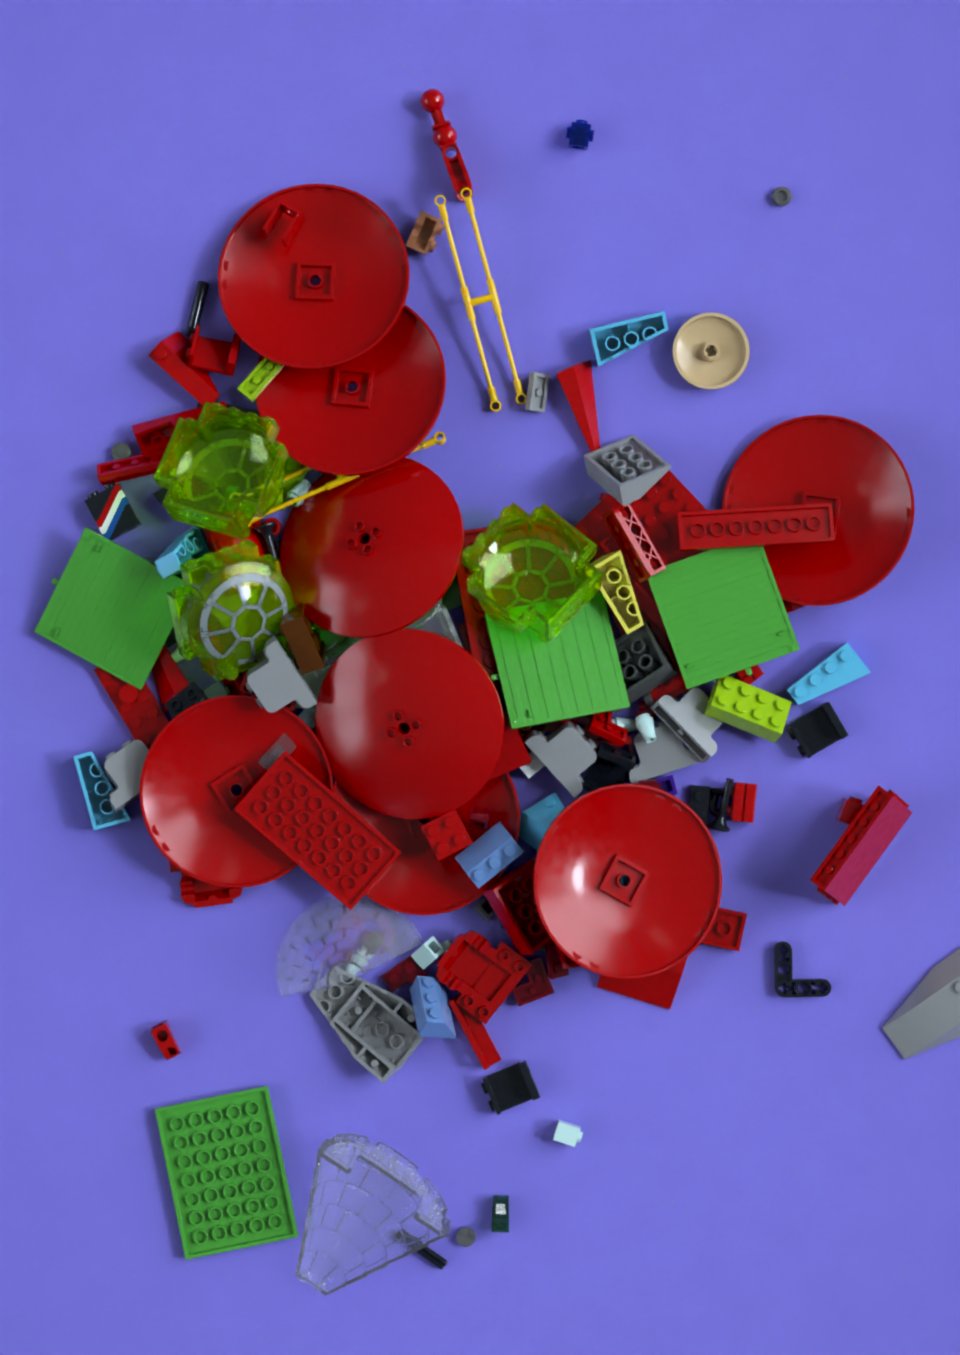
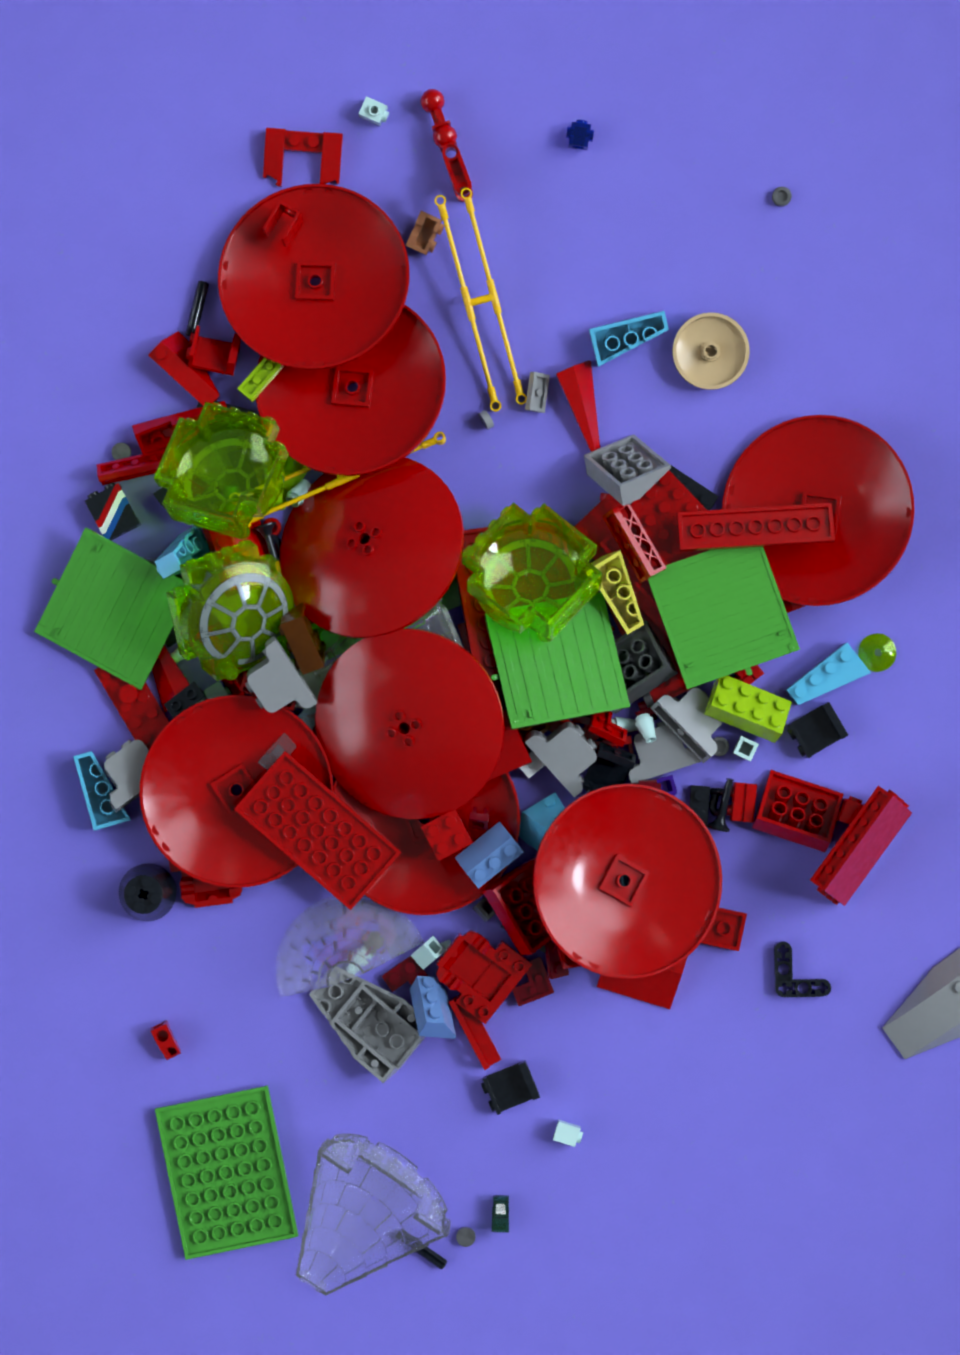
none -> black cone [119,864,177,921]
none -> red wedge [263,128,343,187]
none -> light aqua brick [358,96,390,126]
none -> light grey tile [478,410,494,430]
none -> black plate [670,465,719,510]
none -> light grey tile [713,737,729,756]
none -> light aqua brick [732,736,759,761]
none -> red slope [752,770,843,852]
none -> clear neon green dish [858,633,897,672]

